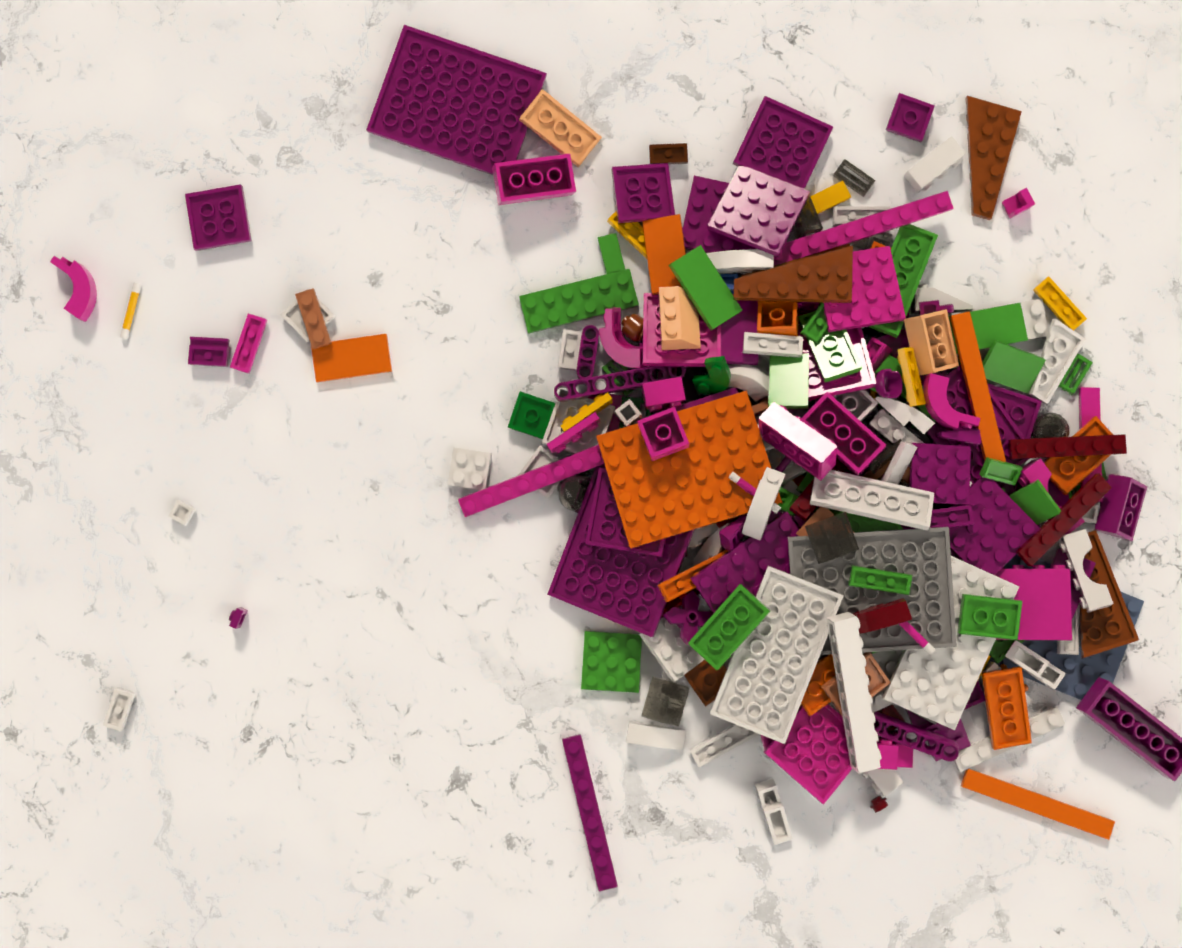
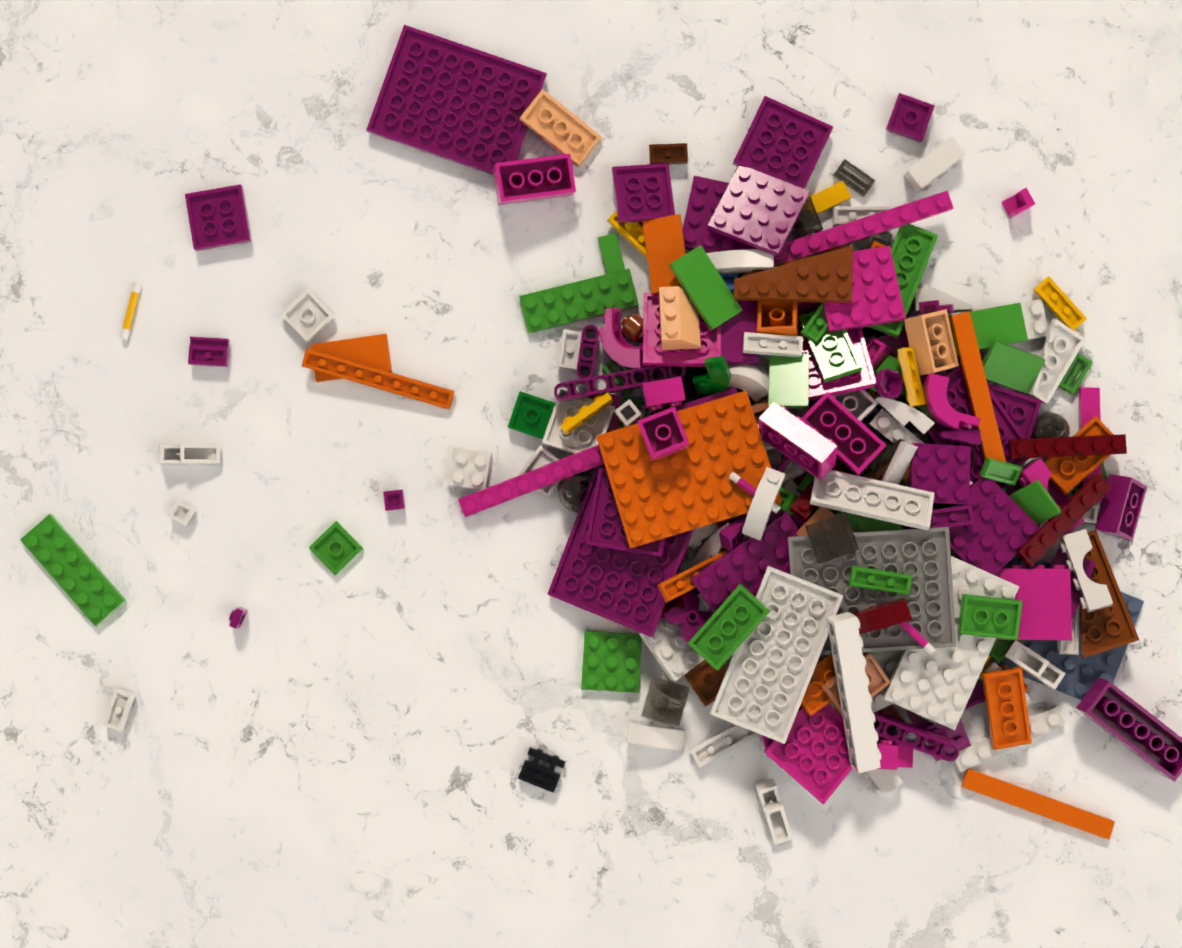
dark pink arch [50,256,97,322] -> none
dark pink plate [230,313,268,374] -> none
nougat plate [295,288,332,349] -> none
dark pink plate [547,412,600,454] -> none
magenta plate [562,734,618,892] -> none
dark red plate [870,796,888,813] -> none
dark orange wing [965,96,1022,220] -> none
none -> bright green plate [20,514,126,626]
none -> white slope [159,444,220,464]
none -> orange tile [301,348,455,409]
none -> bright green tile [309,521,363,575]
none -> magenta plate [383,490,405,511]
none -> black plate [518,747,566,793]

